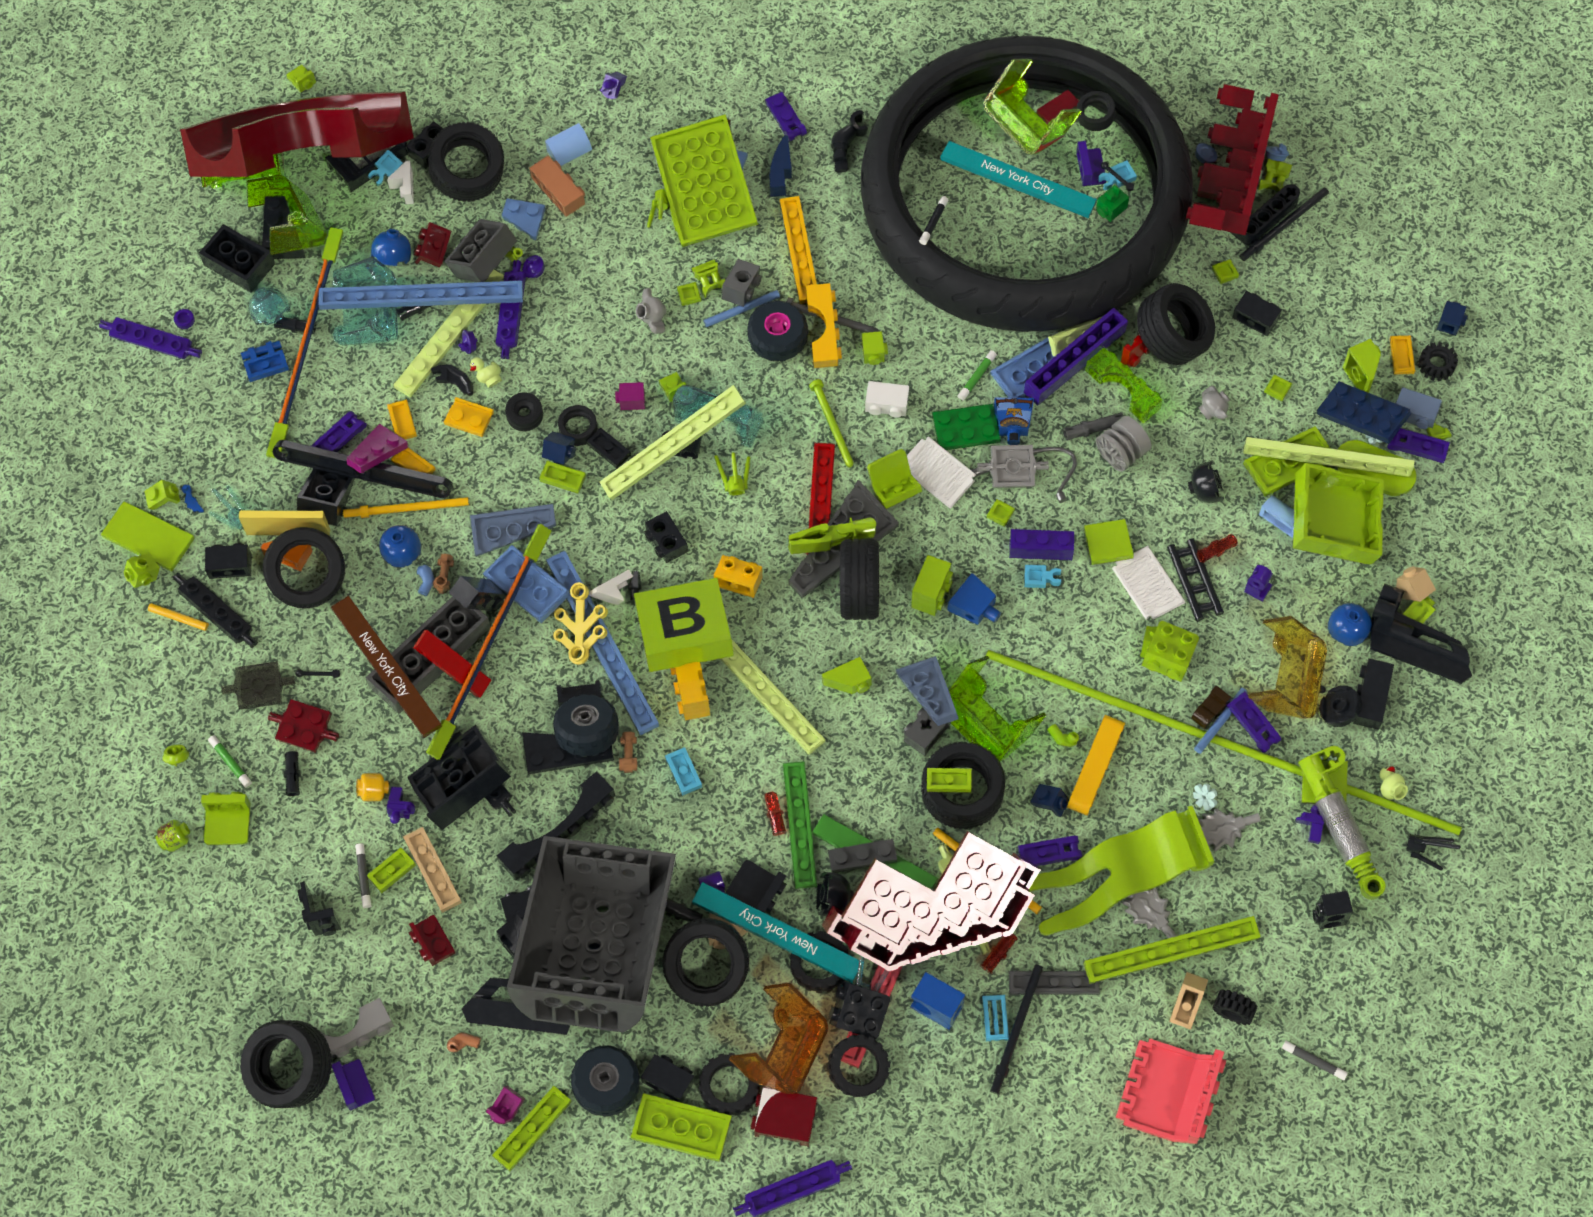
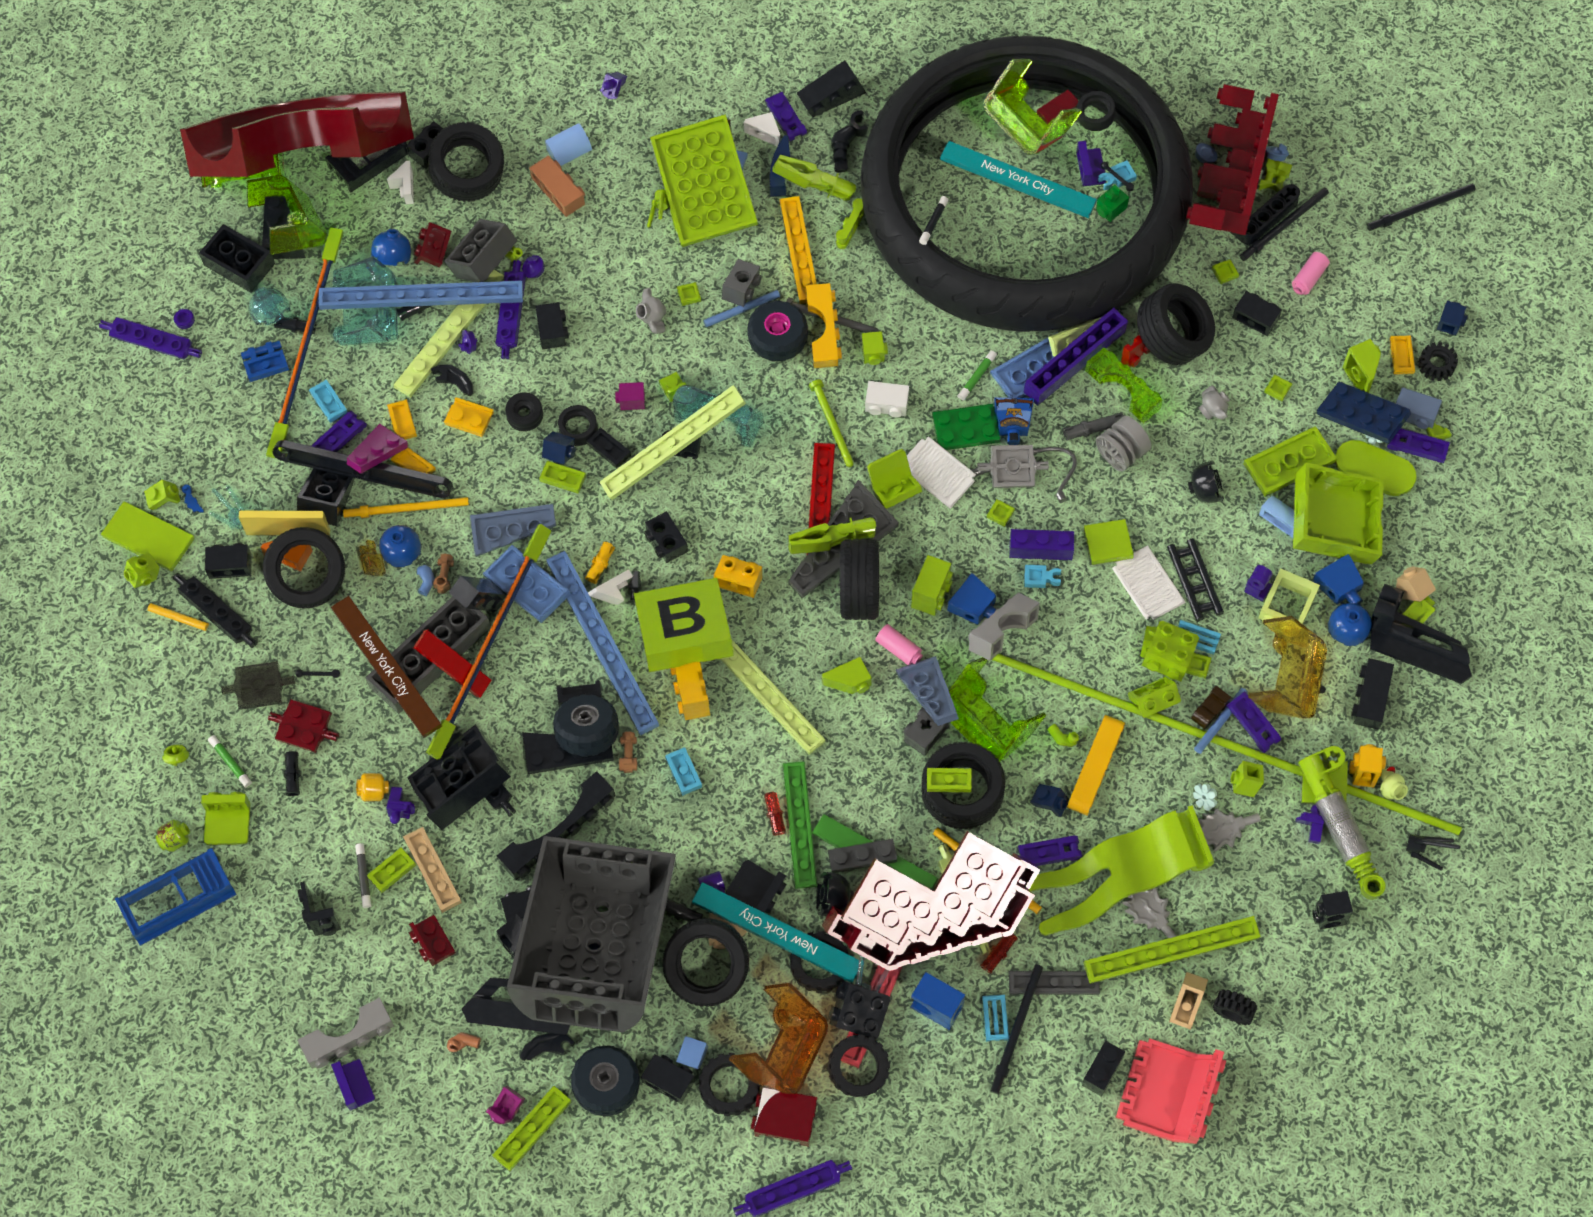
black tyre [240,1020,332,1108] -> none
lime bracket [286,64,316,93] -> none
medium azure plate [368,150,403,186] -> none
yellowish green animal [470,357,502,388] -> none
medium blue wing [502,198,546,240] -> none
light yellow plant [553,582,608,665] -> none
lime plate [631,1093,732,1162] -> none
lime piece [691,260,725,298] -> none
lime plant [714,452,751,496] -> none
clear red pin [1197,534,1238,563] -> none
yellowish green tile [1243,437,1415,477] -> none
dark grey bar [1282,1040,1348,1080] -> none
black tile [1319,685,1362,727] -> none
none -> blue piece [115,848,237,946]
none -> medium azure plate [309,380,348,423]
none -> clear yellow plate [359,540,386,576]
none -> black piece [519,1033,575,1061]
none -> black brick [535,302,569,350]
none -> yellow pin [585,542,615,584]
none -> medium blue brick [676,1036,708,1069]
none -> white slope [744,112,780,146]
none -> lime arm [773,155,856,201]
none -> black wedge [797,60,866,117]
none -> lime plate [836,198,864,249]
none -> bright pink brick [875,624,923,665]
none -> light grey arch [968,592,1040,661]
none -> black brick [1082,1040,1125,1097]
none -> lime bracket [1128,676,1181,718]
none -> medium azure tile [1178,620,1221,655]
none -> lime tile [1186,653,1212,679]
none -> lime brick [1230,761,1264,798]
none -> yellowish green window [1259,568,1320,635]
none -> bright pink brick [1292,252,1330,295]
none -> blue torso [1313,554,1364,605]
none -> yellow brick [1349,744,1386,788]
none -> black bar [1367,183,1476,231]

